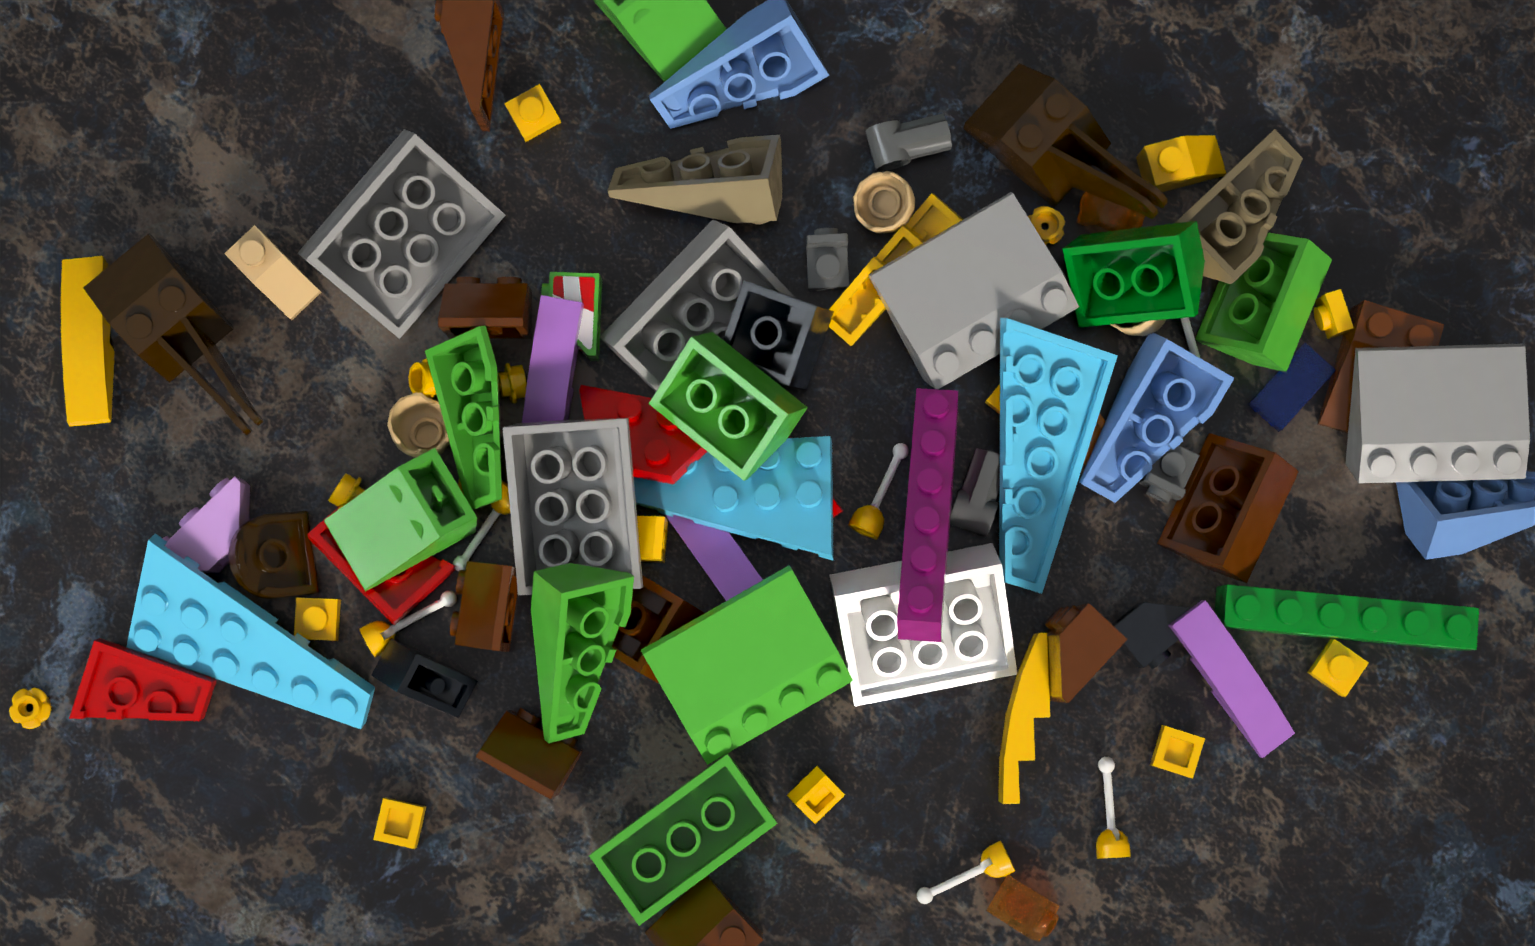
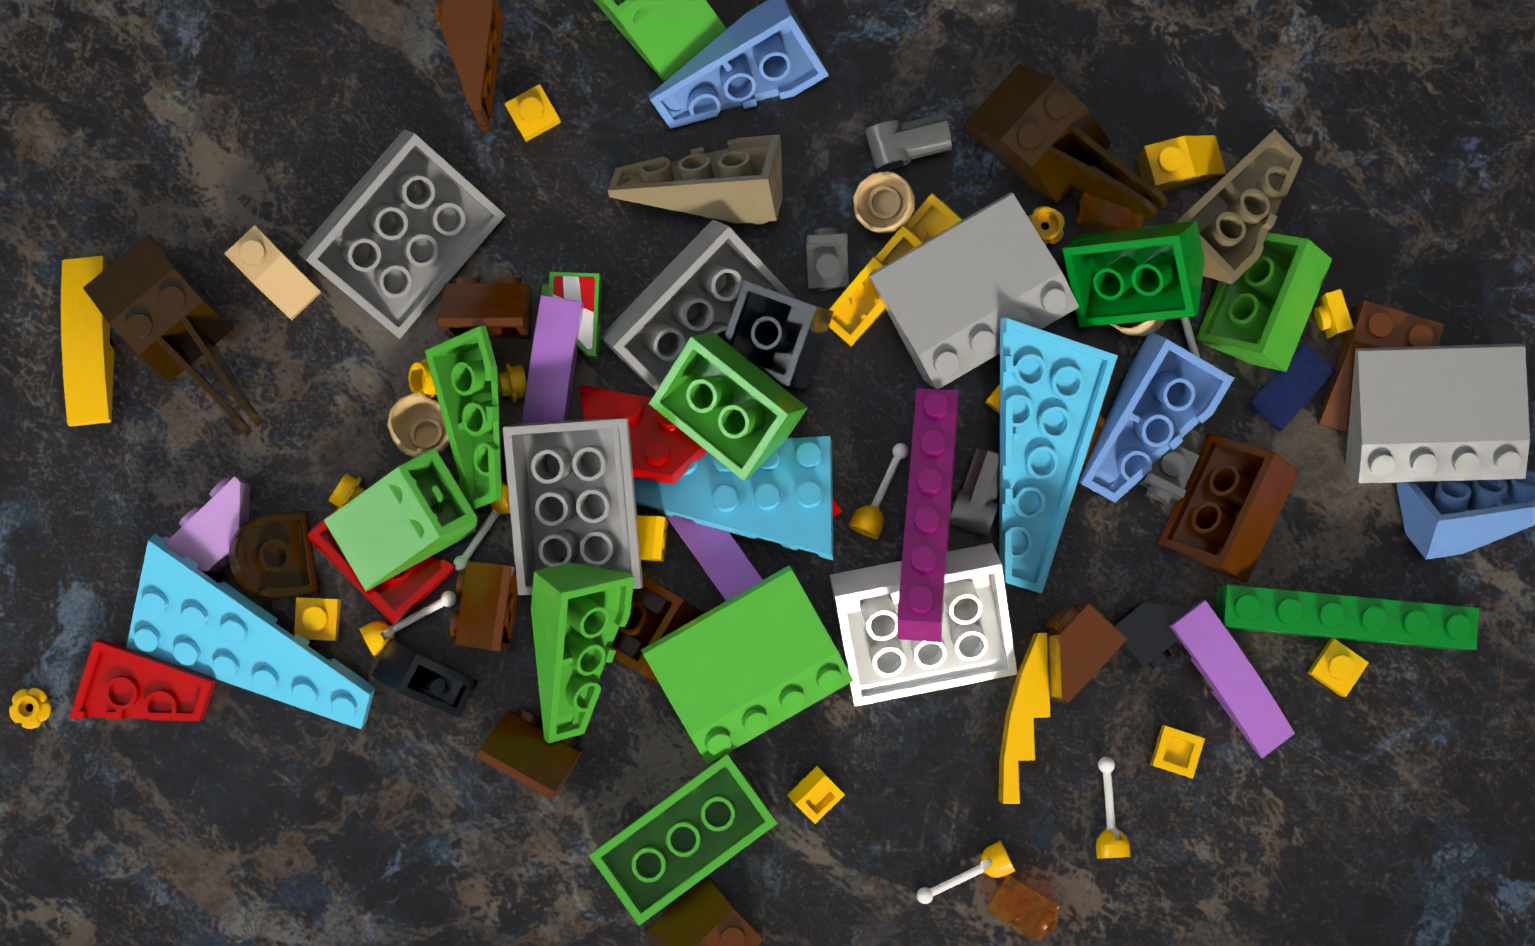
yellow plate [373,797,427,849] -> none

